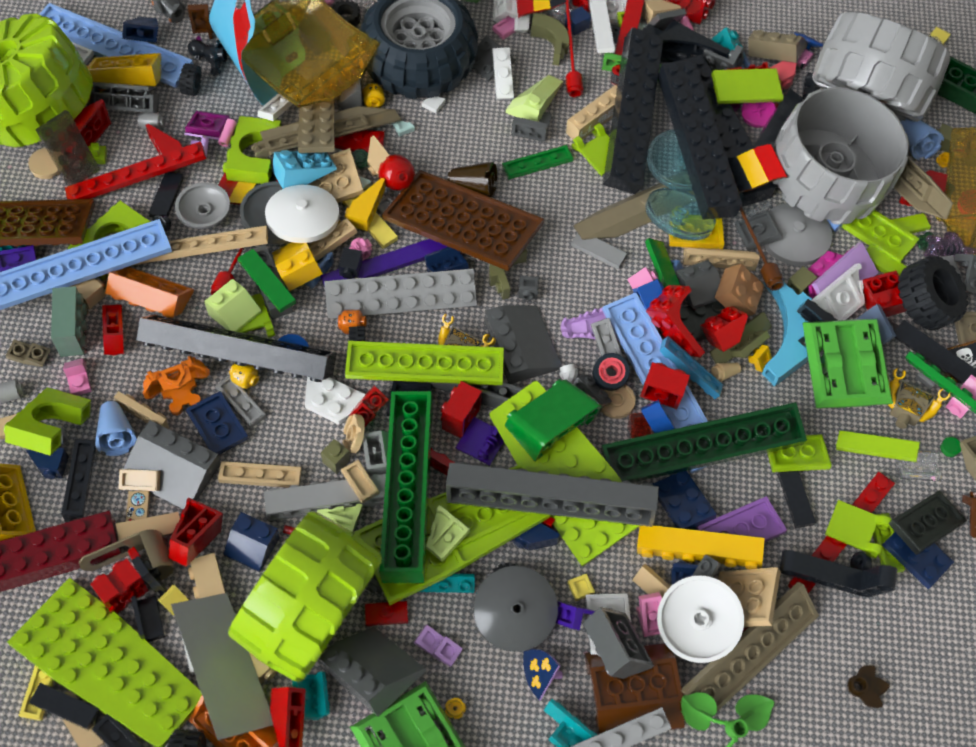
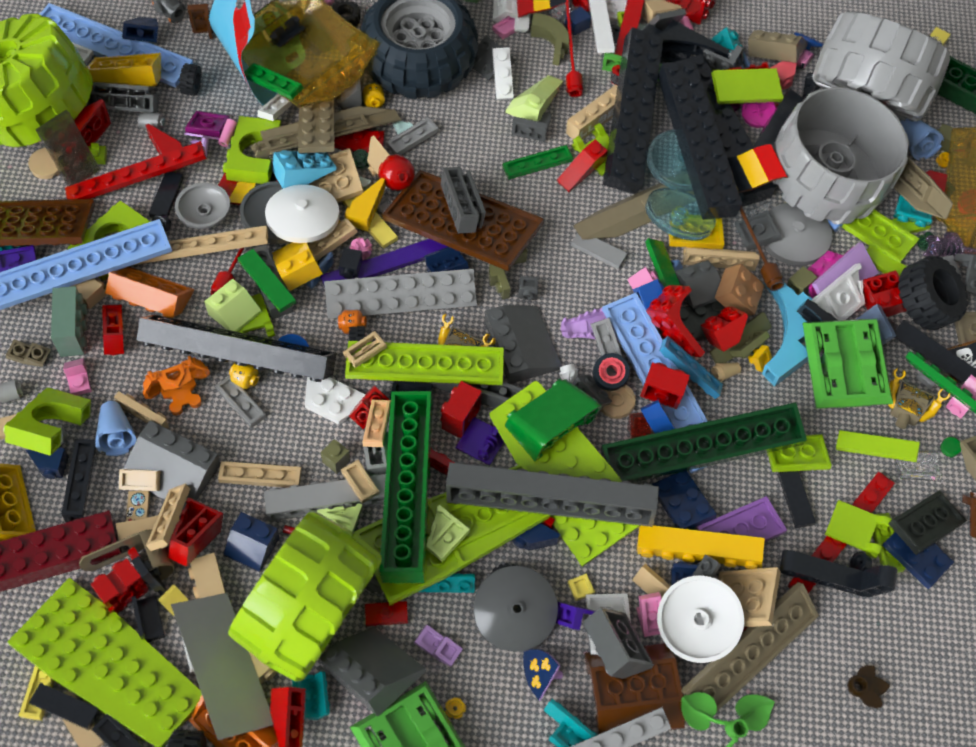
dark blue plate [185,391,249,455] -> none
black animal [187,35,227,76] -> none
tan tile [342,414,365,454] -> none
white tile [422,97,445,114] -> none
dark brown cone [447,162,498,197] -> none
none -> tan plate [146,483,190,551]
none -> green tile [244,62,304,100]
none -> black hinge [270,16,306,48]
none -> tan tile [343,331,387,368]
none -> light nougat tile [363,400,391,447]
none -> light grey plate [386,117,438,155]
none -> dark grey brick [440,167,486,233]
none -> slope [557,139,608,192]
none -> teal bracket [893,195,932,227]

